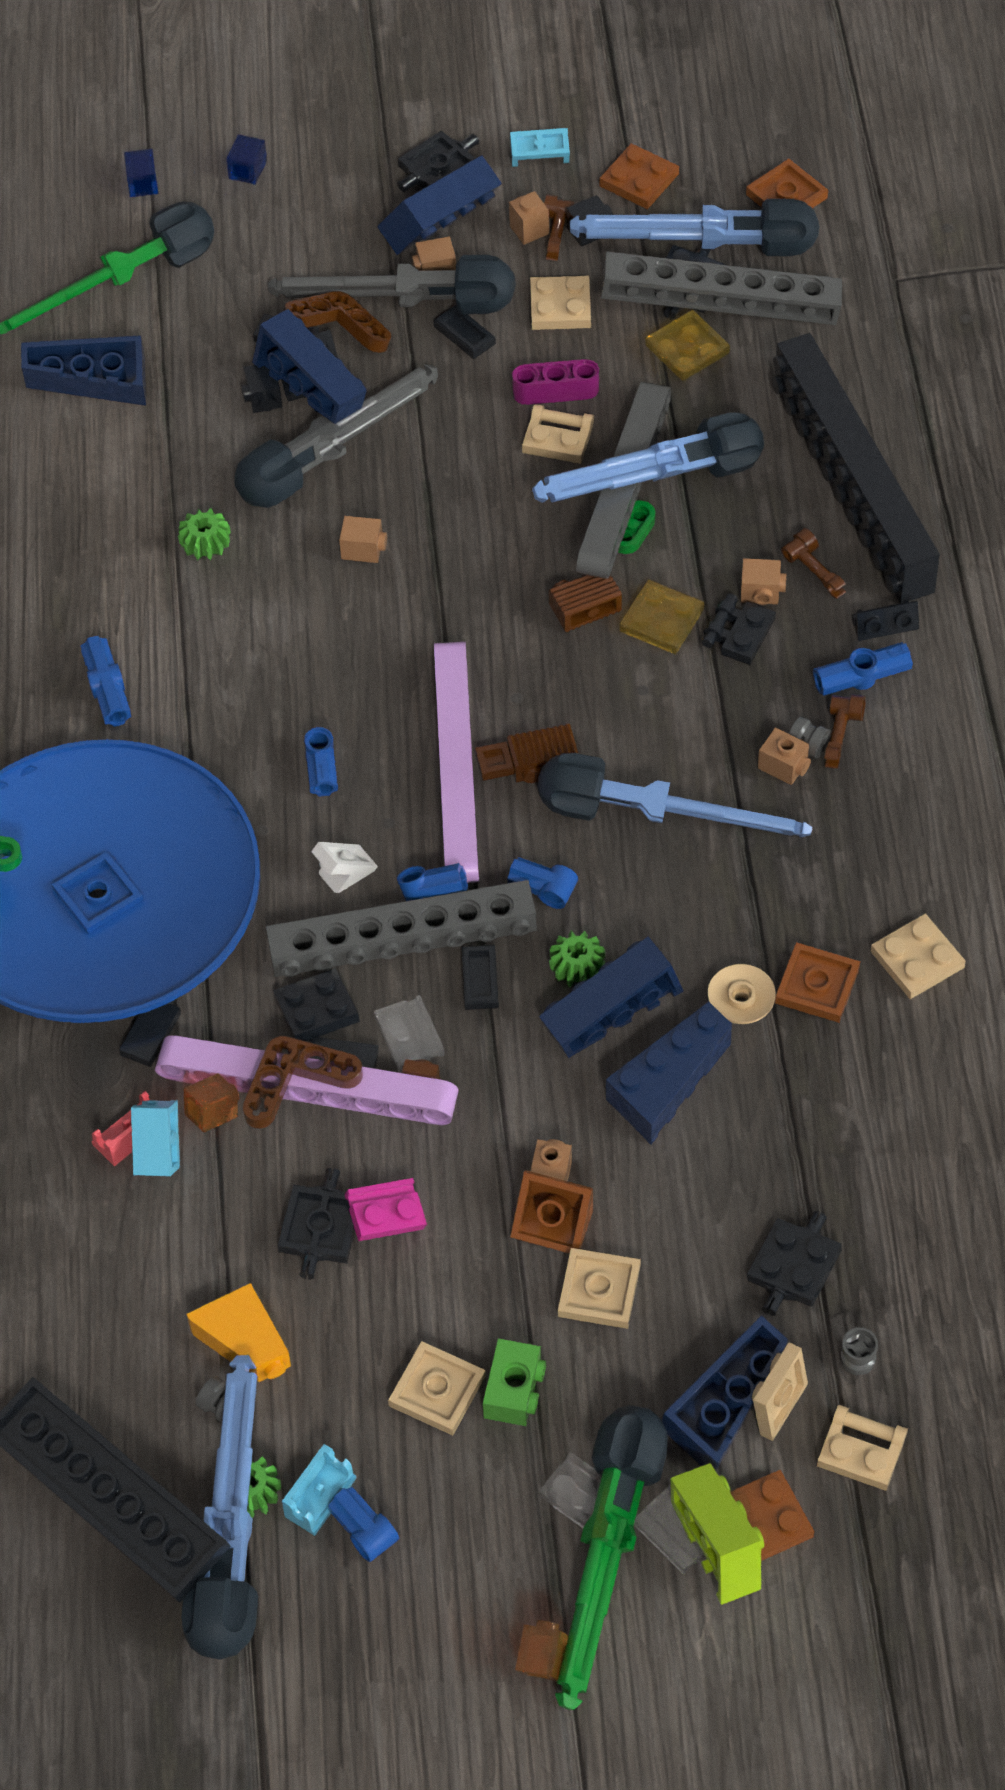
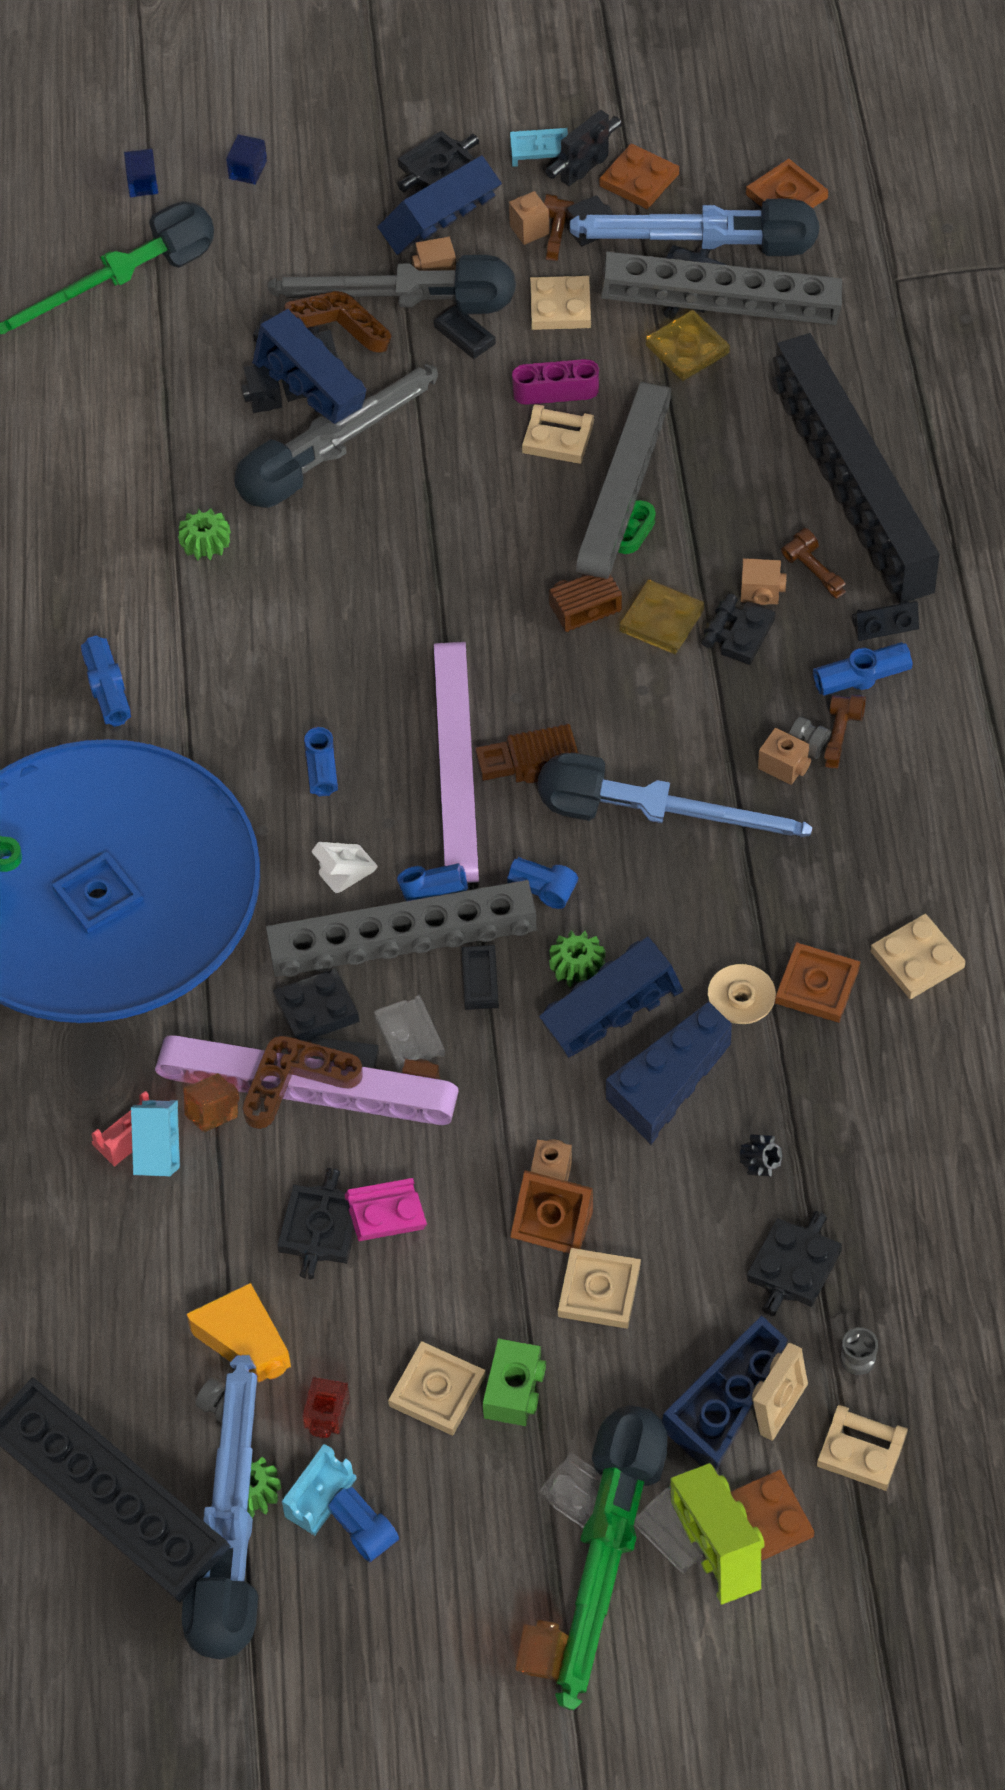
dark blue wedge [21,335,146,406] -> none
black tile [119,1003,181,1067] -> none
medium nougat brick [339,516,387,563] -> none
piece [532,413,764,503] -> none
none -> clear red brick [303,1377,350,1438]
none -> black plate [546,110,622,186]
none -> black gear [740,1134,782,1177]

